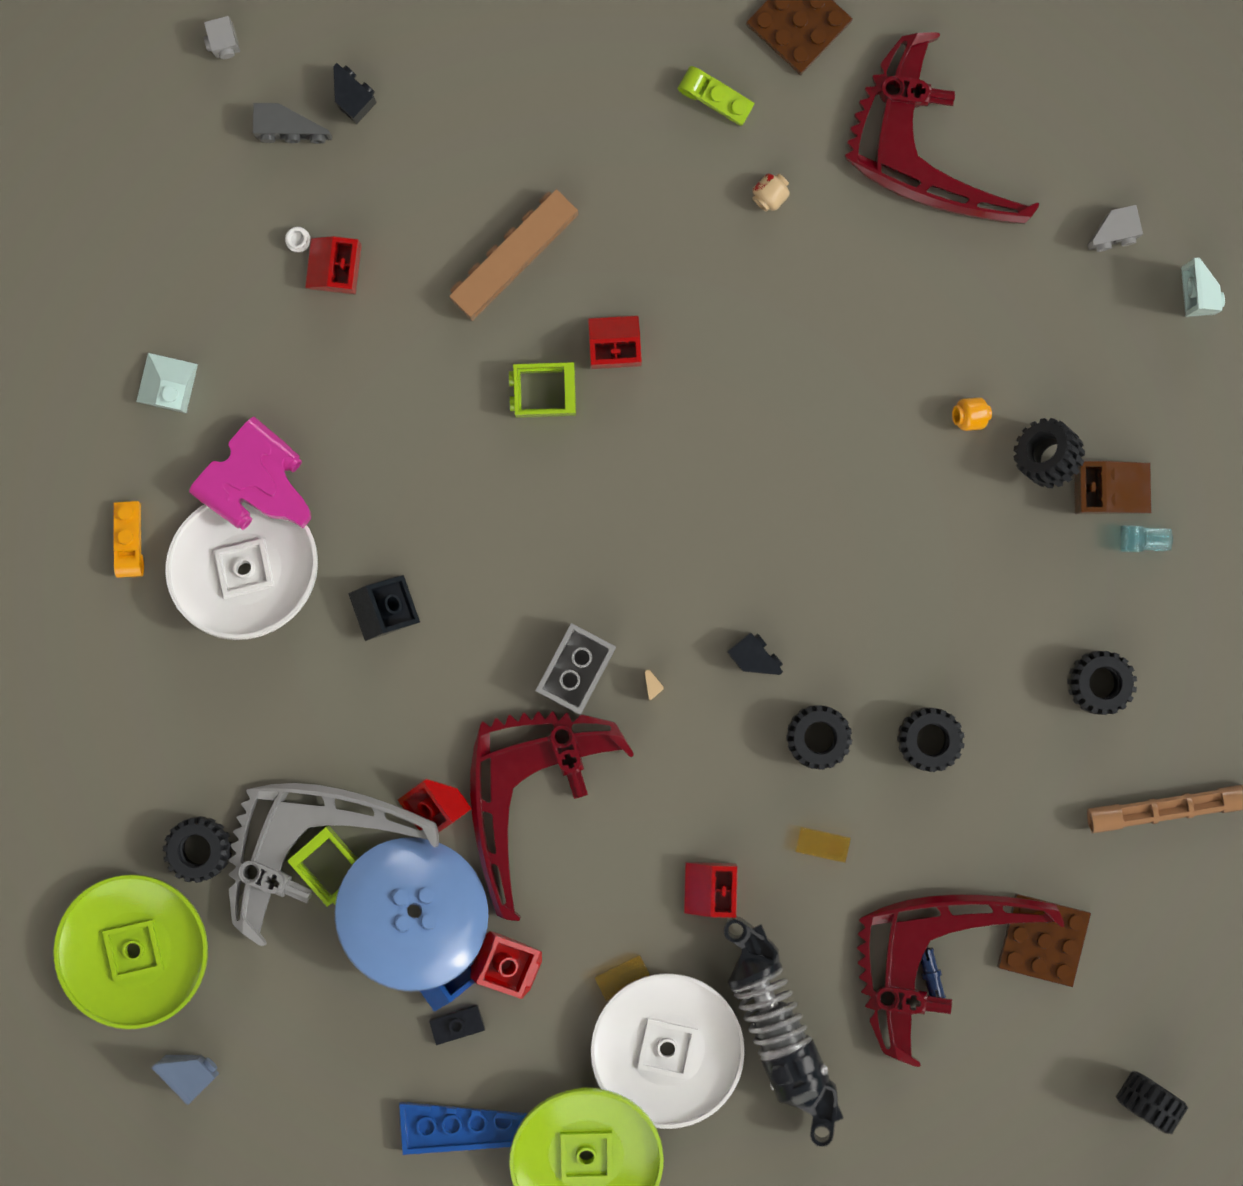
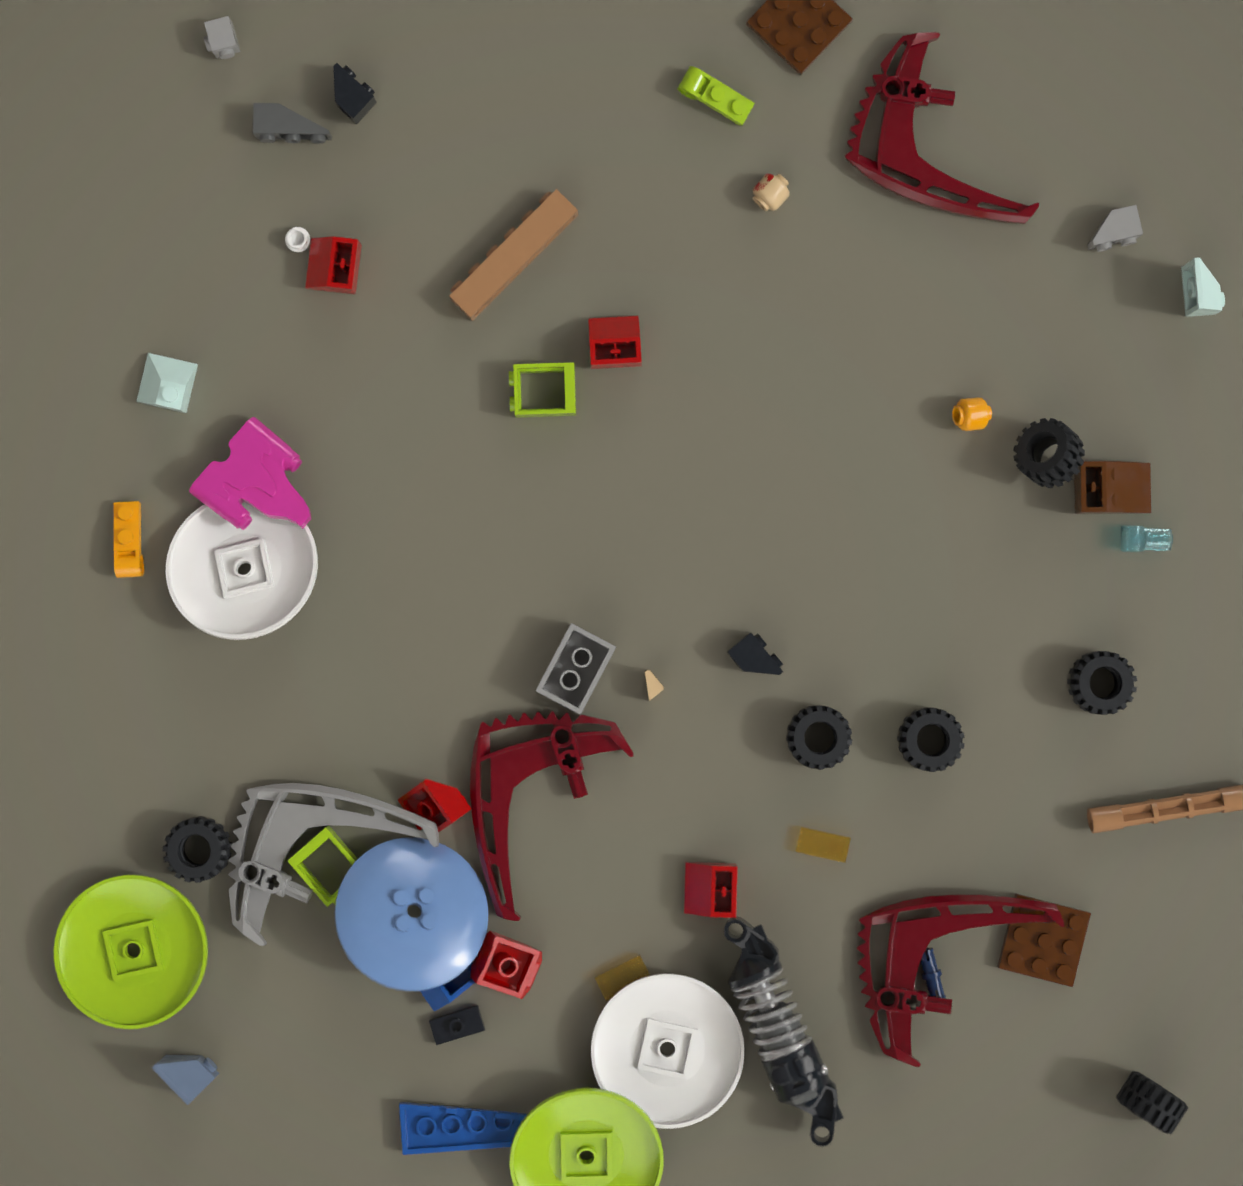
black slope [348,575,420,641] -> none

